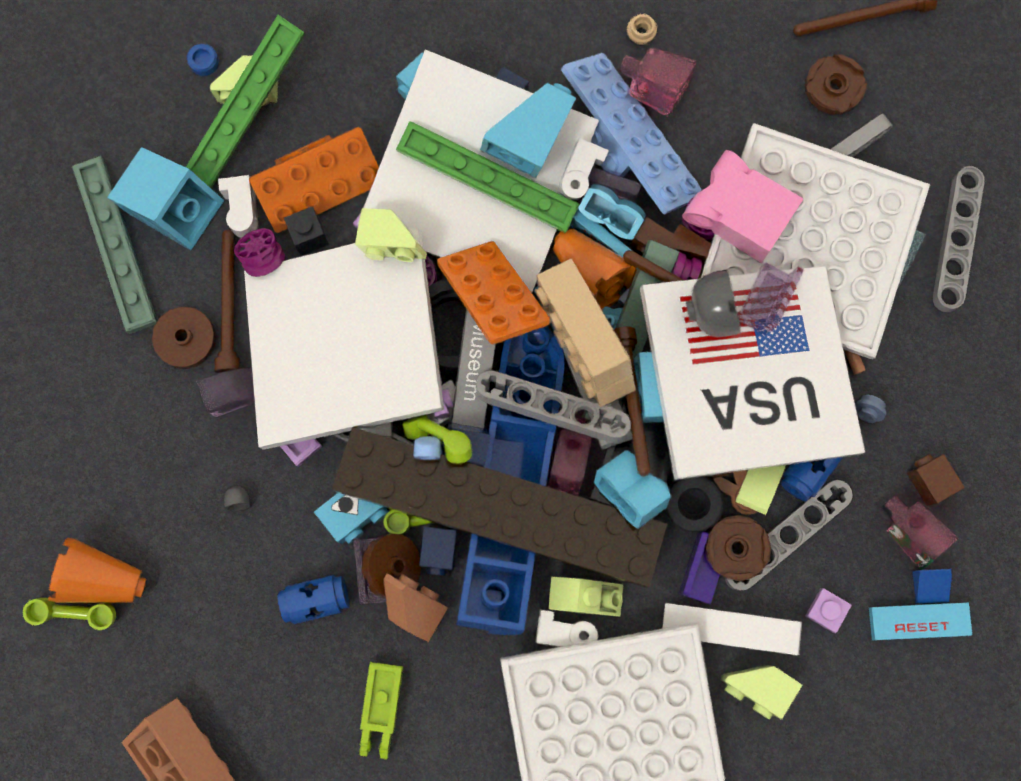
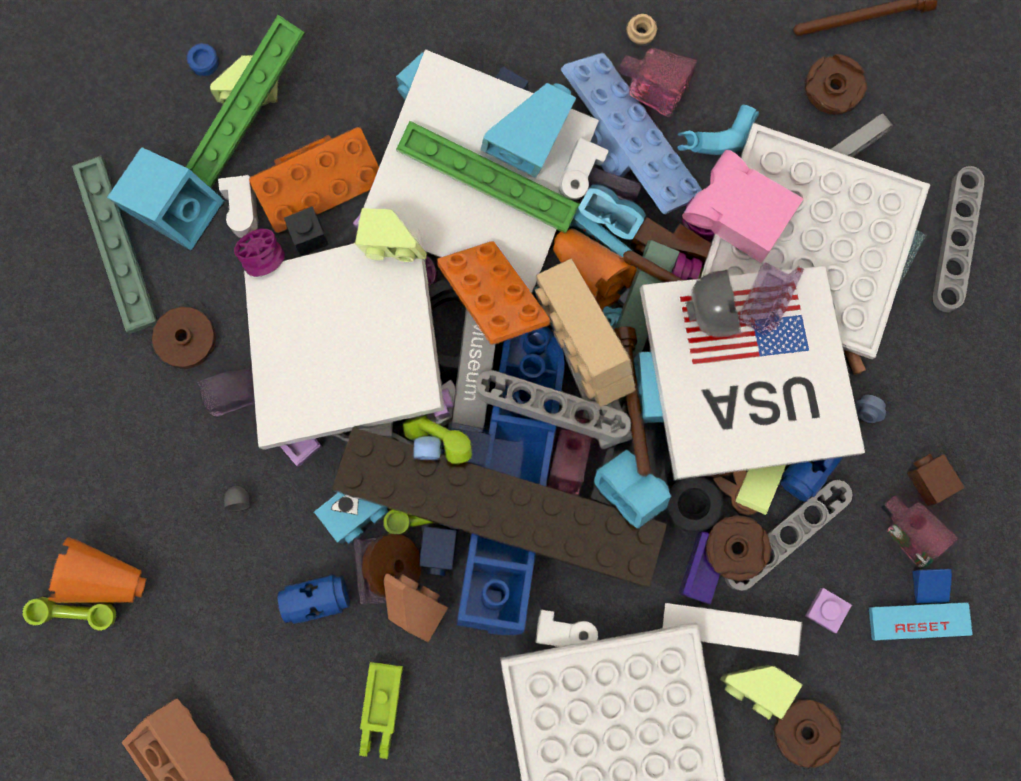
reddish brown piece [215,229,240,374] -> none
yellowish green slope [548,577,623,617] -> none
none -> medium azure arm [677,105,759,155]
none -> reddish brown plate [774,699,841,768]

